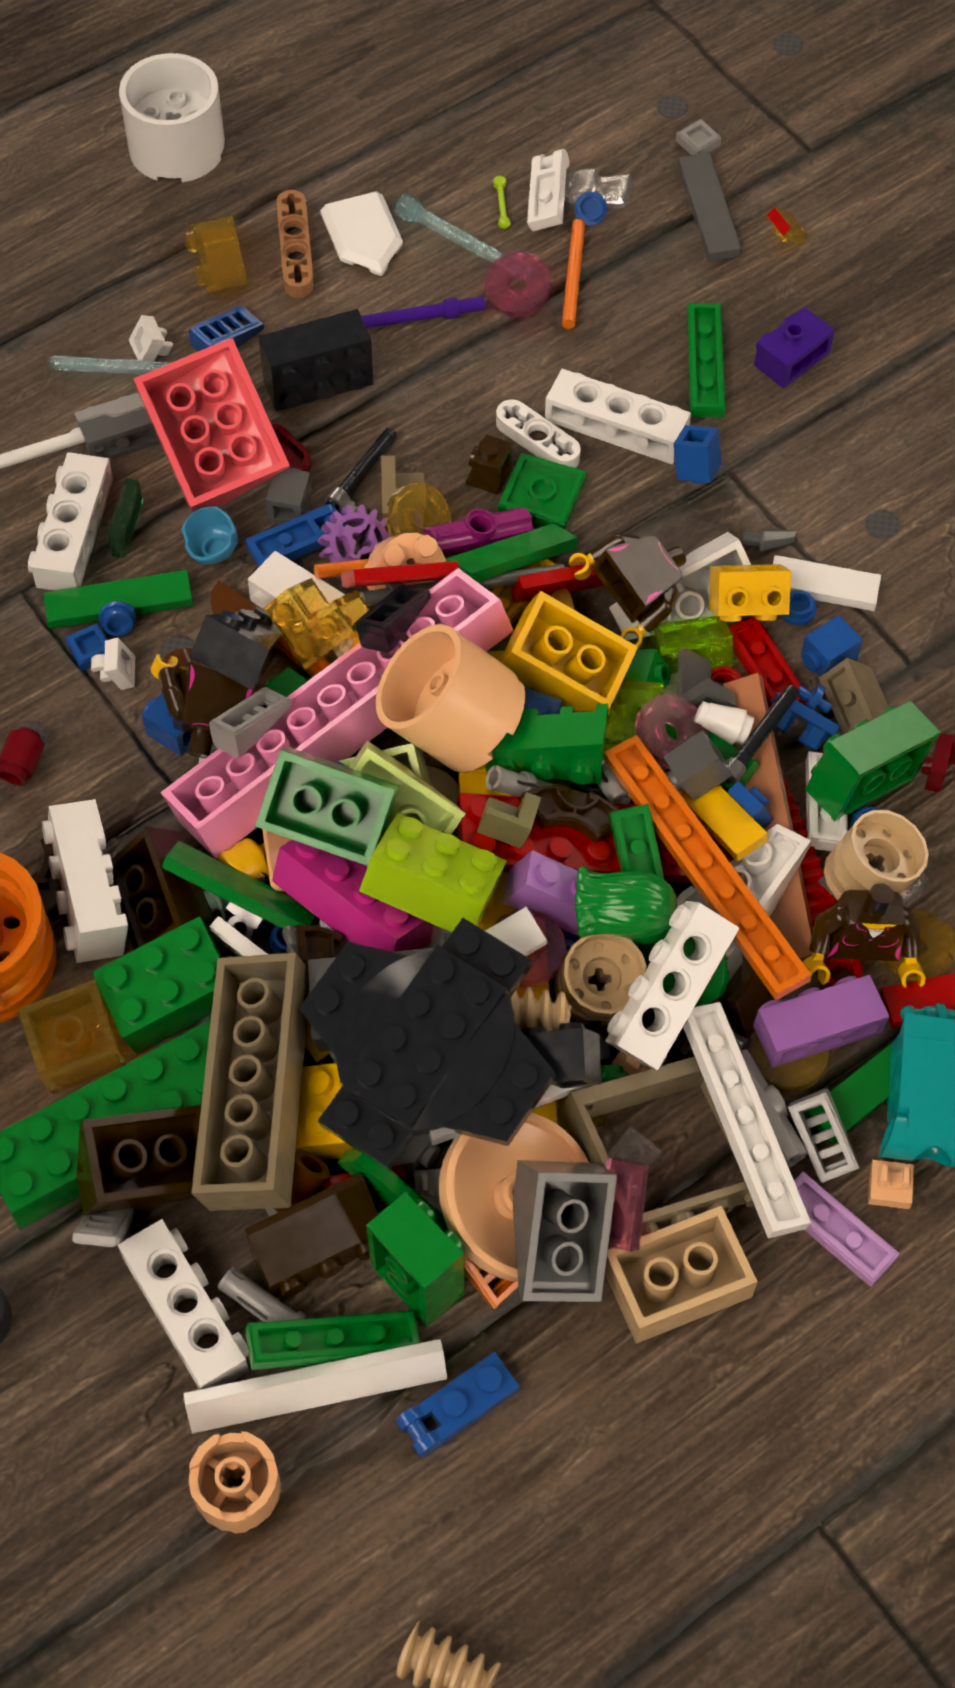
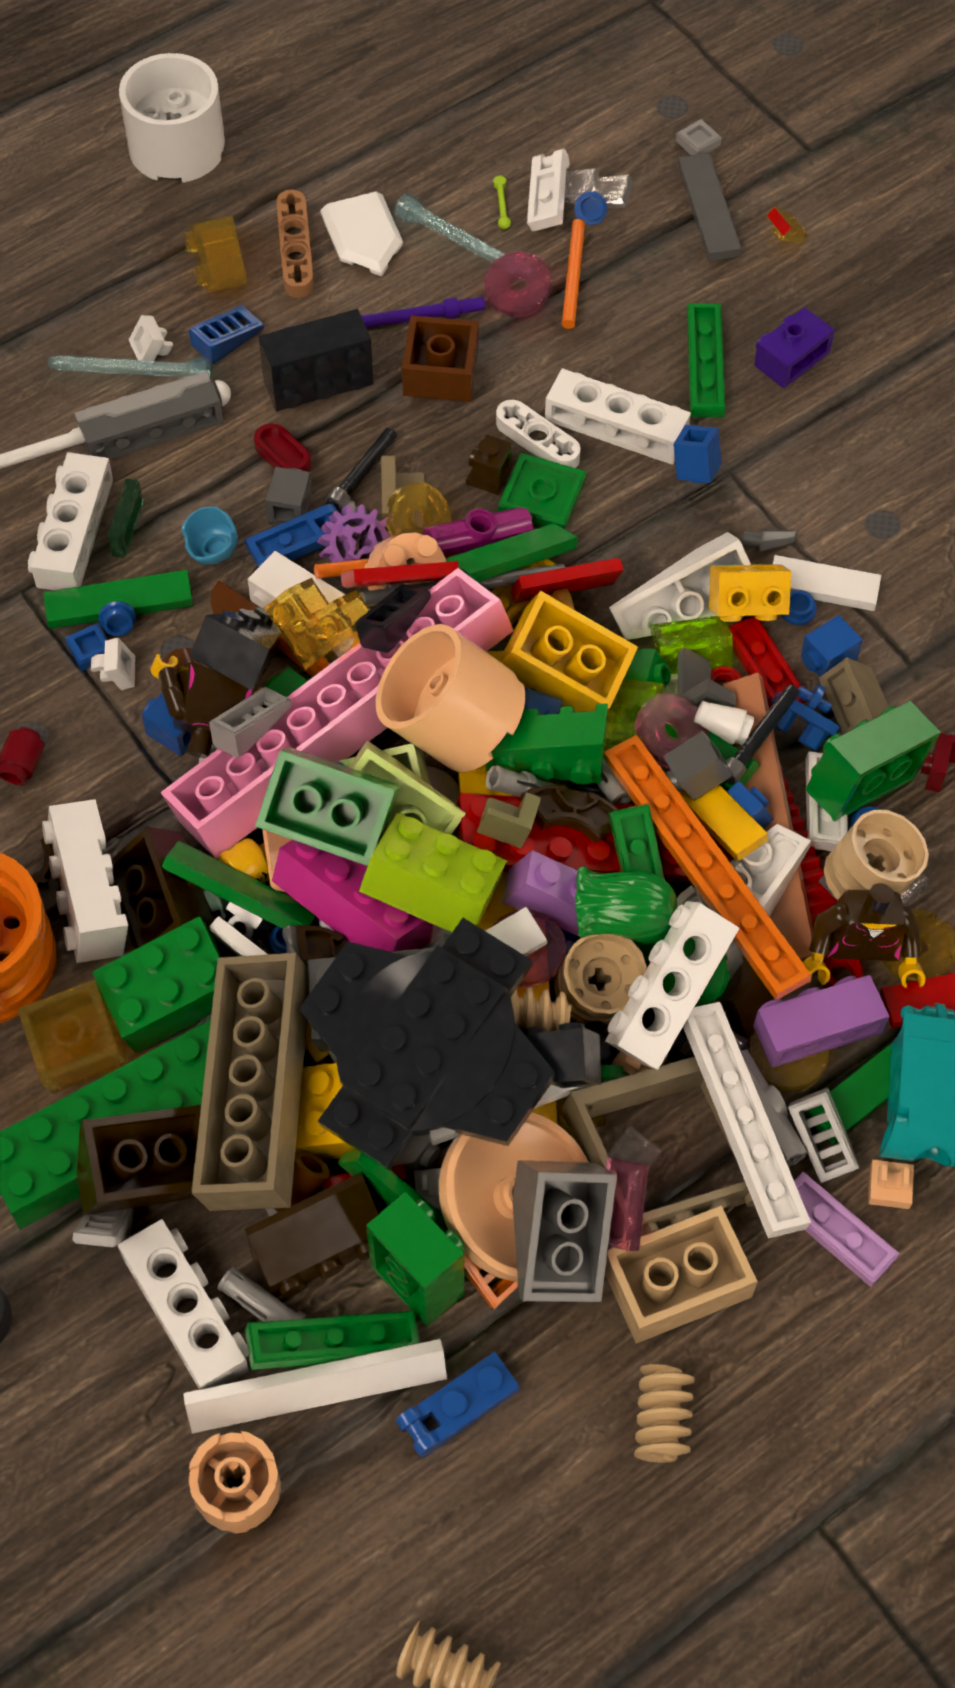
coral slope [134,338,290,513] -> none
dark brown torso [569,533,686,650] -> none
none -> reddish brown brick [402,315,479,402]
none -> tan piece [634,1364,695,1463]

